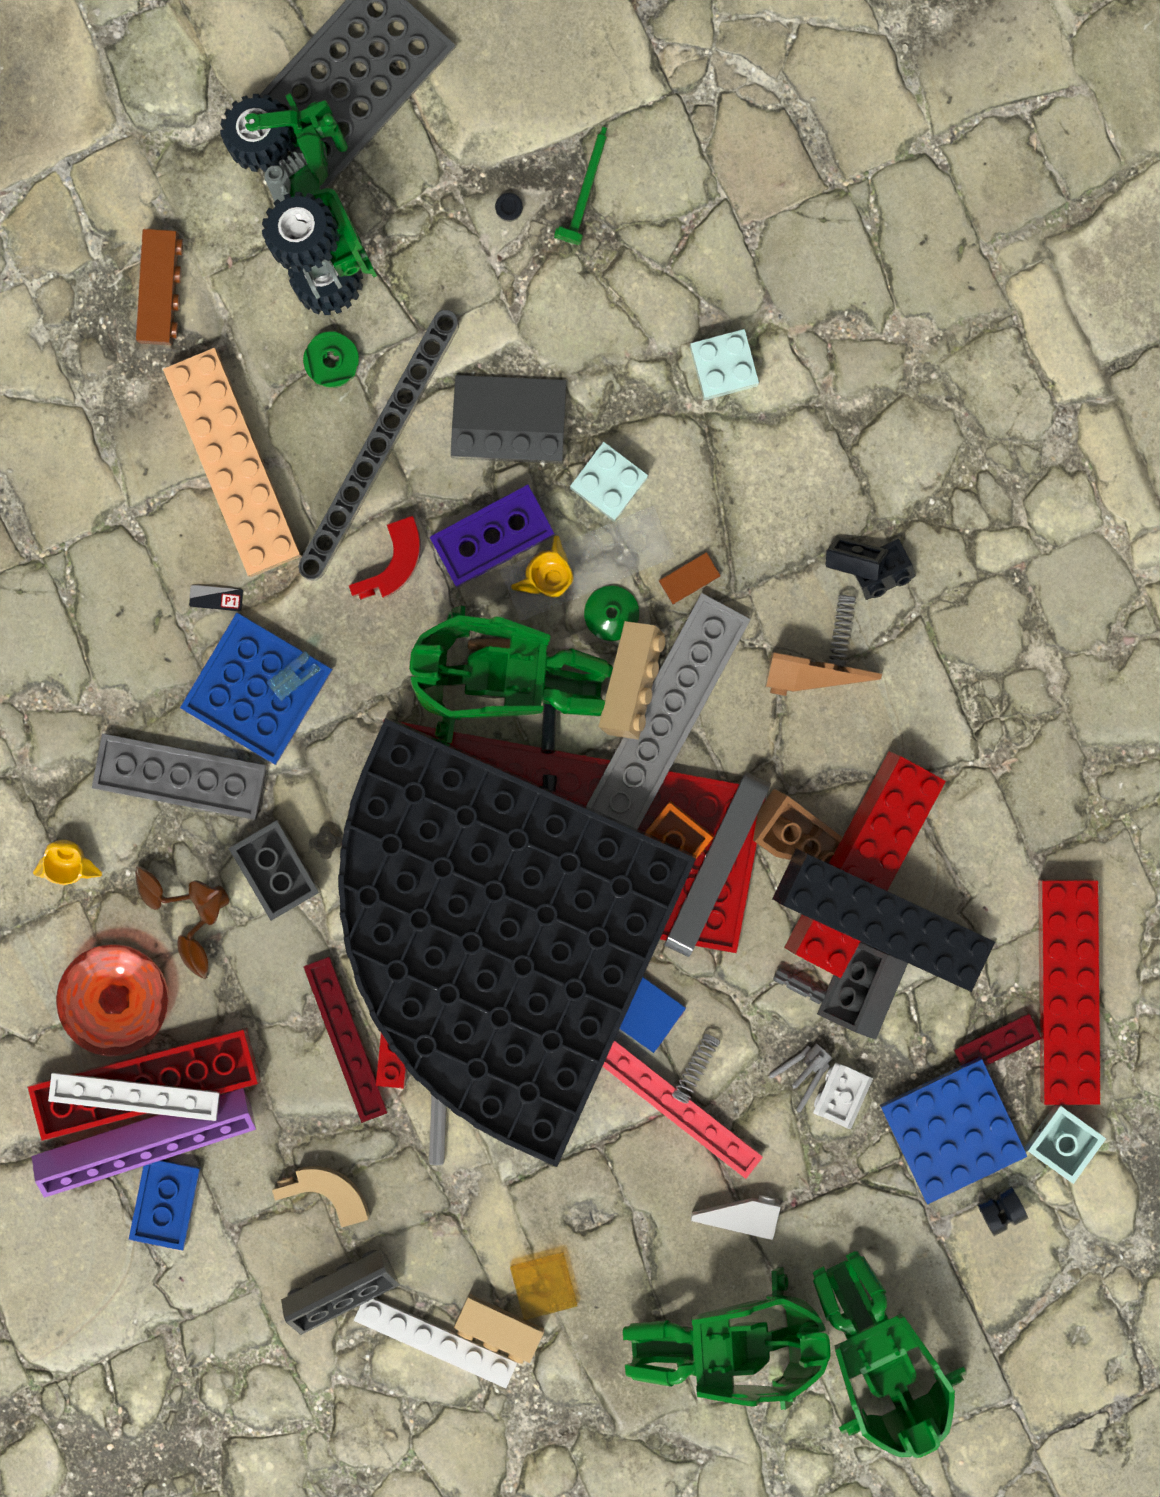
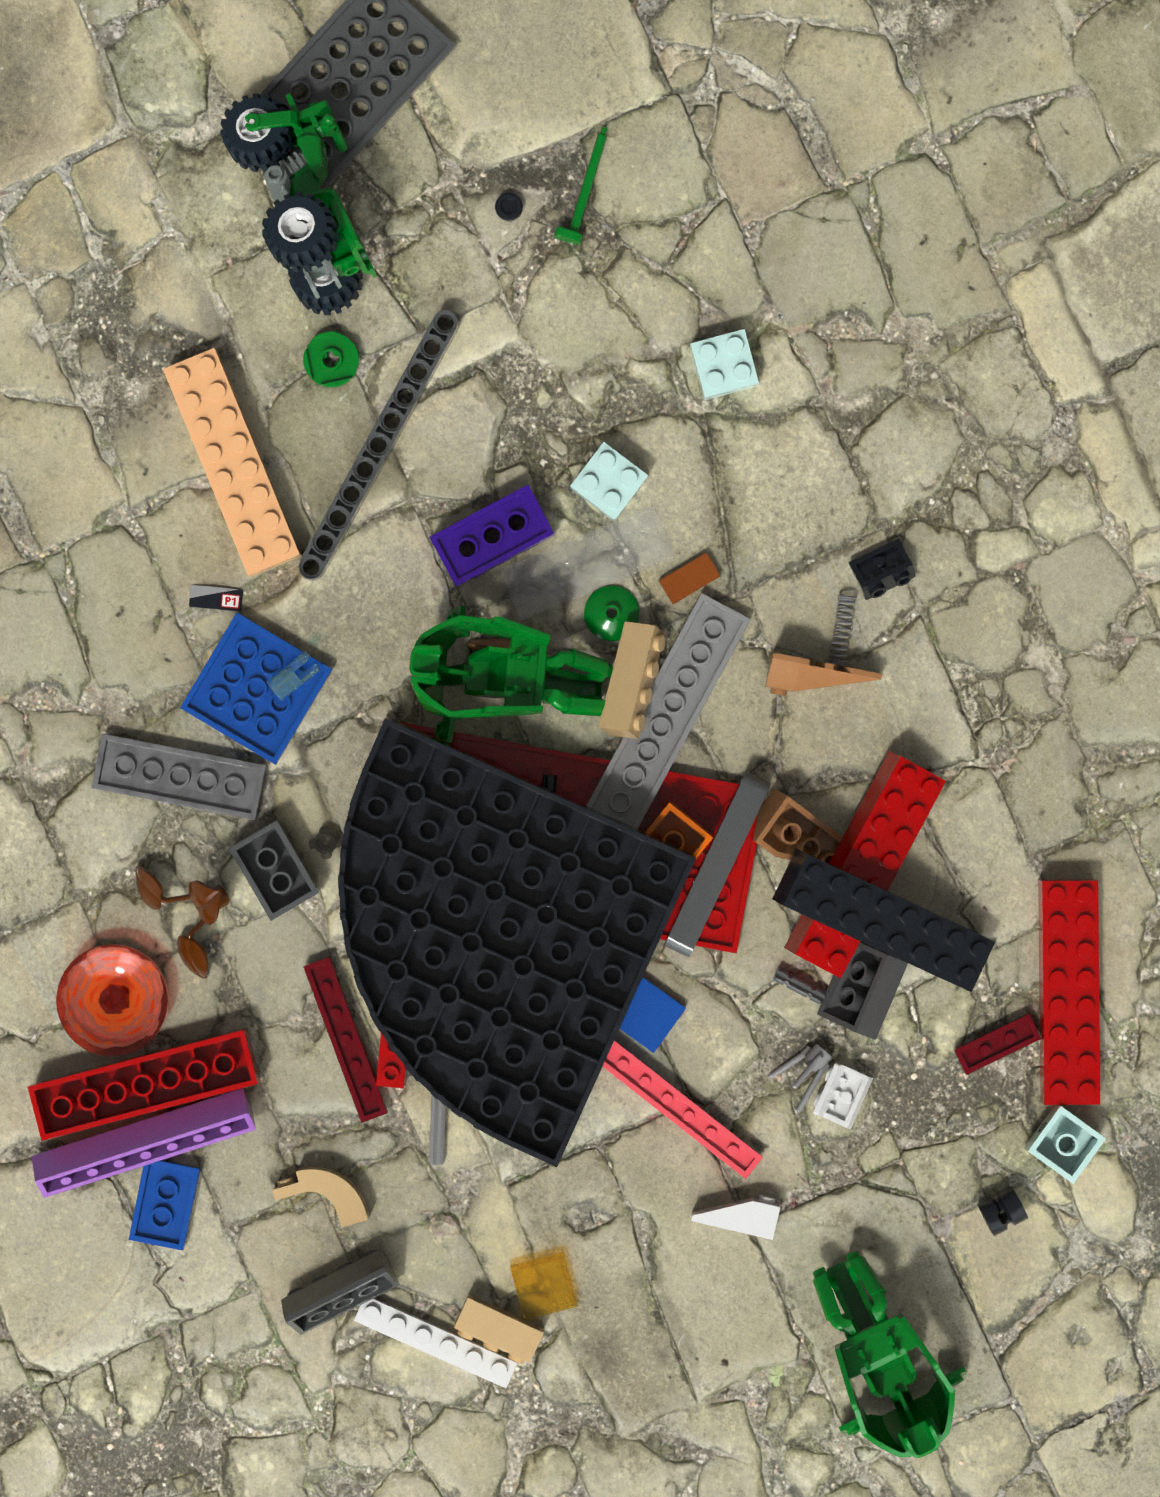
yellow piece [33,839,102,885] -> none
white plate [48,1072,220,1121] -> none
dark orange brick [136,229,183,345] -> none
red arch [348,516,421,600] -> none
dark grey slope [451,375,566,464] -> none
yellow piece [511,535,574,598] -> none
black piece [541,703,557,754] -> none
green piece [623,1267,831,1410] -> none
light grey piece [672,1034,720,1104] -> none
black slope [825,536,889,581] -> none
blue plate [880,1057,1028,1205] -> none

